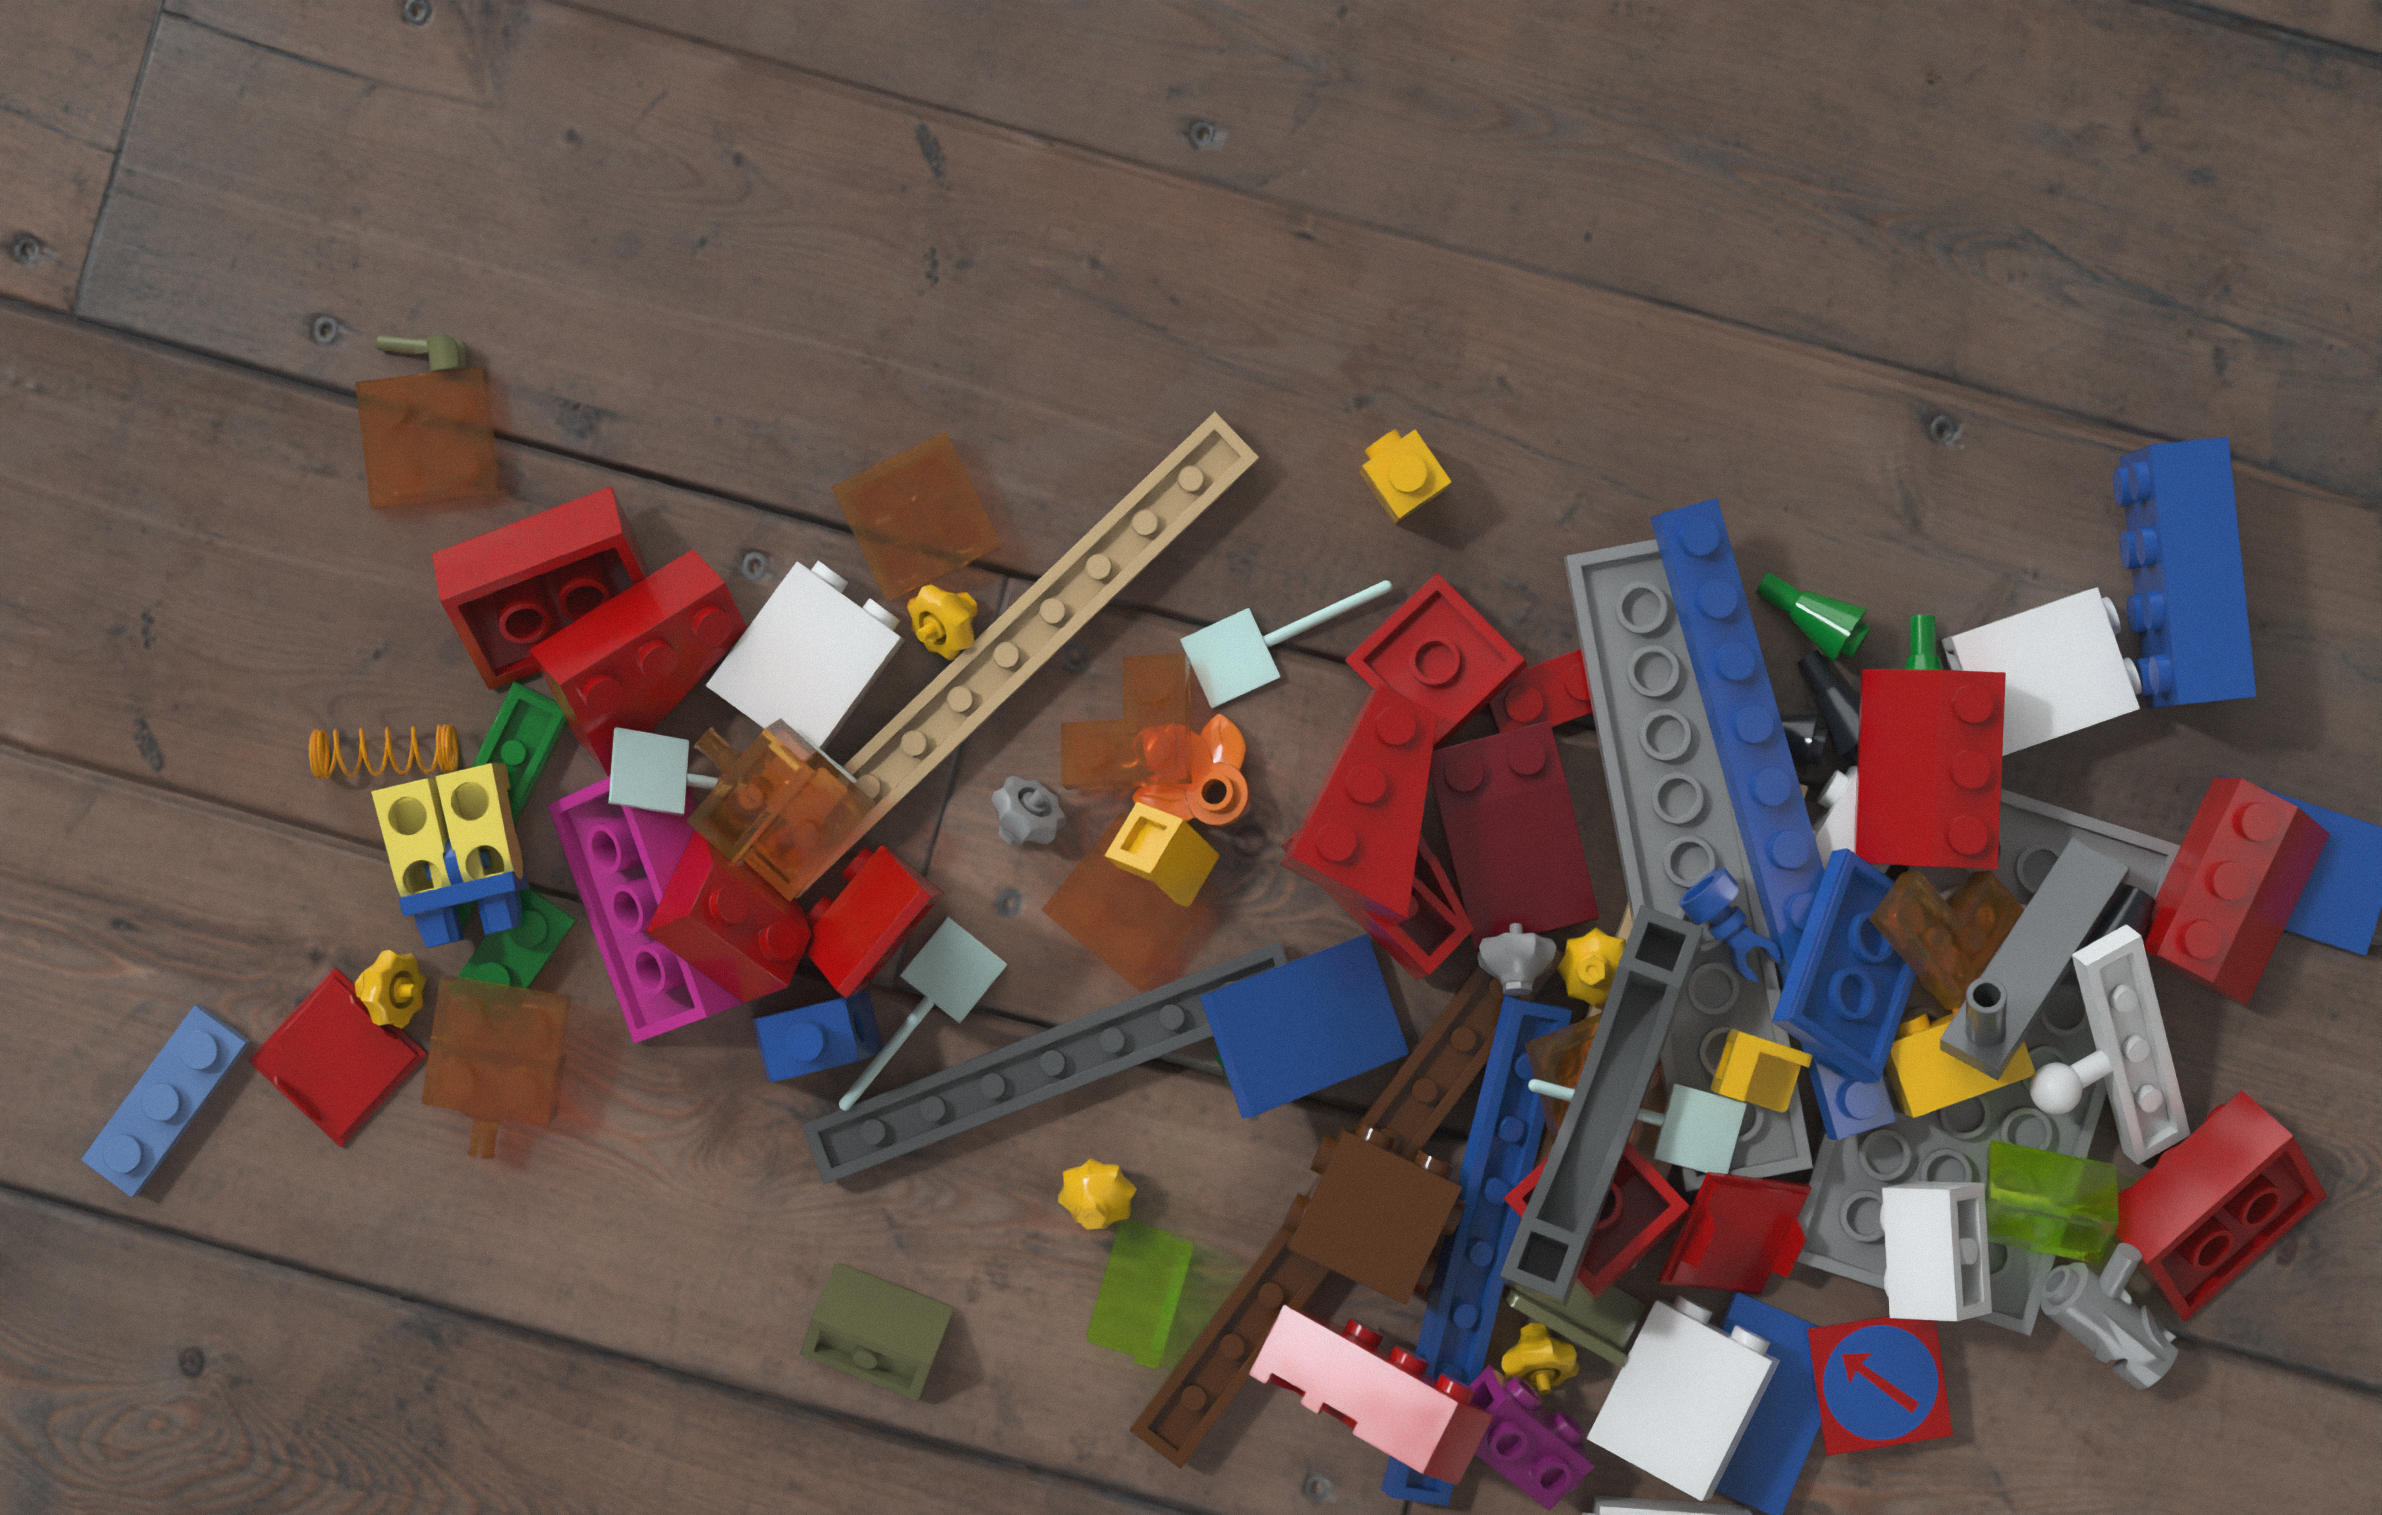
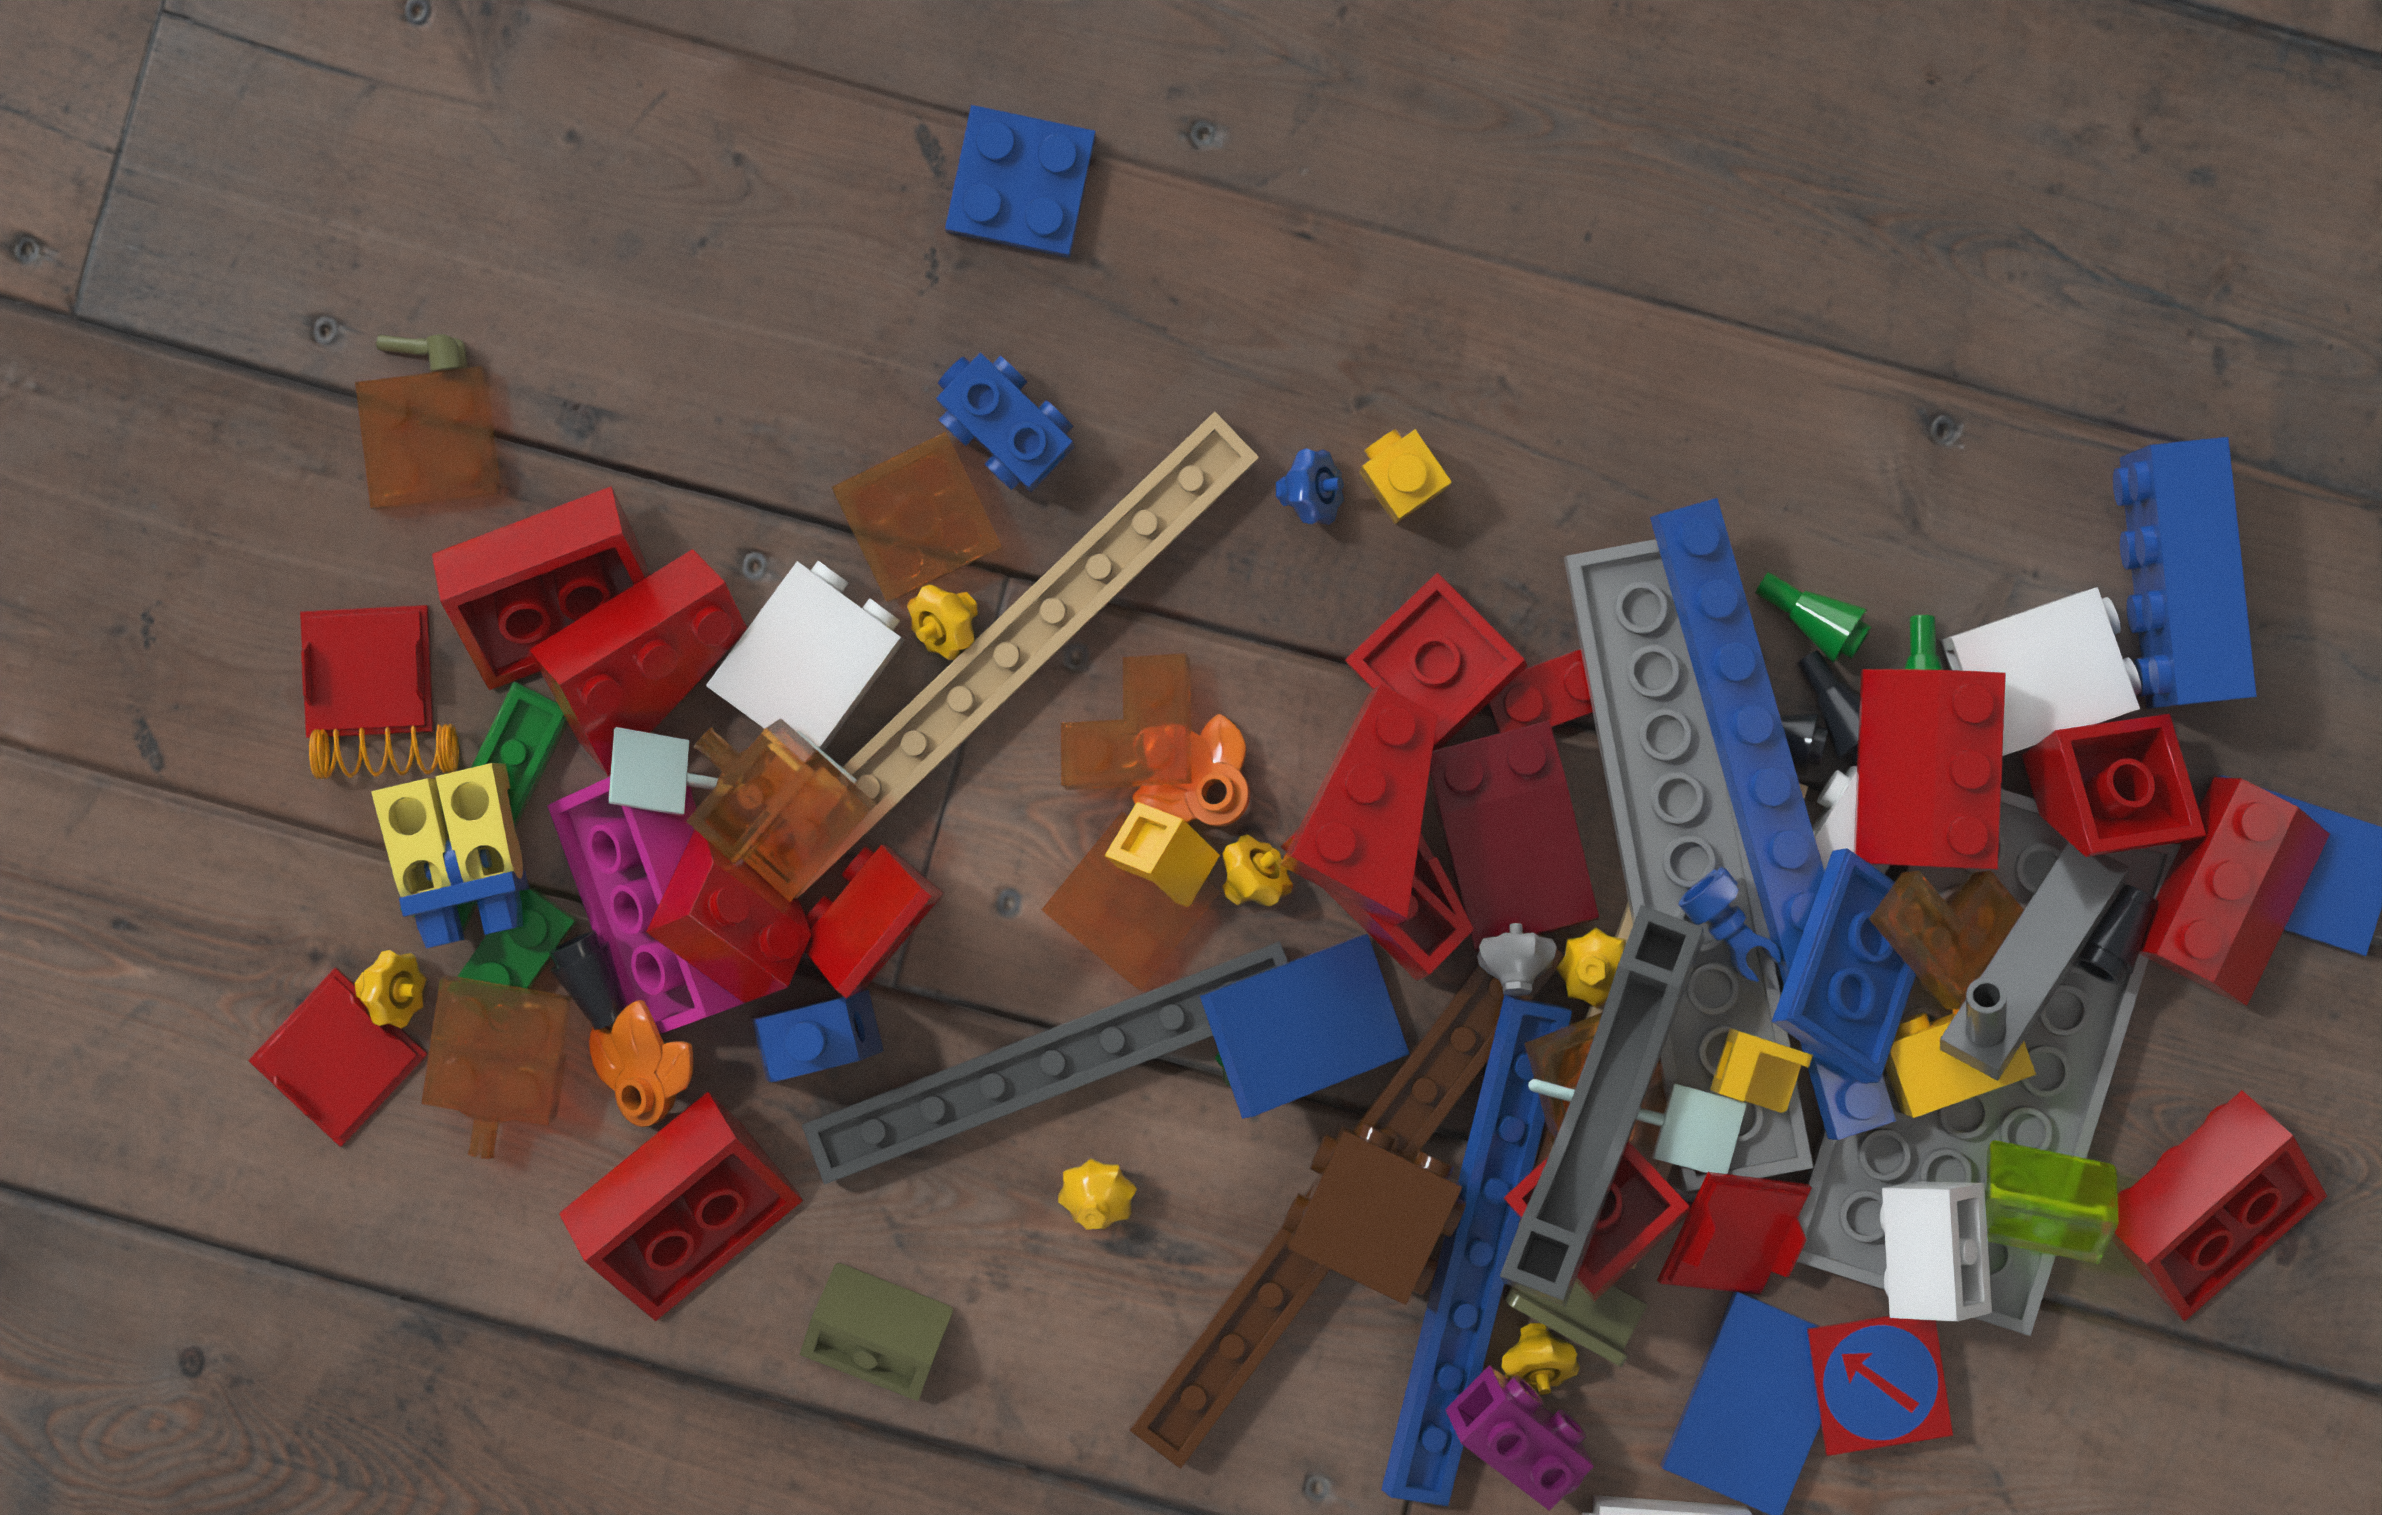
medium blue plate [81,1004,252,1197] -> none
light aqua piece [839,917,1007,1111] -> none
light grey piece [991,776,1067,846] -> none
clear neon green panel [1087,1219,1194,1370] -> none
light aqua piece [1180,580,1393,709] -> none
wedge [1249,1305,1494,1485] -> none
white brick [1587,1295,1780,1501] -> none
white plate [2030,924,2191,1165] -> none
light grey piece [2041,1243,2179,1390] -> none
none -> red piece [300,605,434,738]
none -> black cone [549,930,626,1030]
none -> red slope [559,1092,803,1322]
none -> orange plate [589,1000,693,1127]
none -> blue brick [936,352,1075,493]
none -> blue plate [945,105,1096,258]
none -> yellow piece [1222,834,1293,907]
none -> blue piece [1276,448,1345,525]
none -> red slope [2022,713,2206,857]

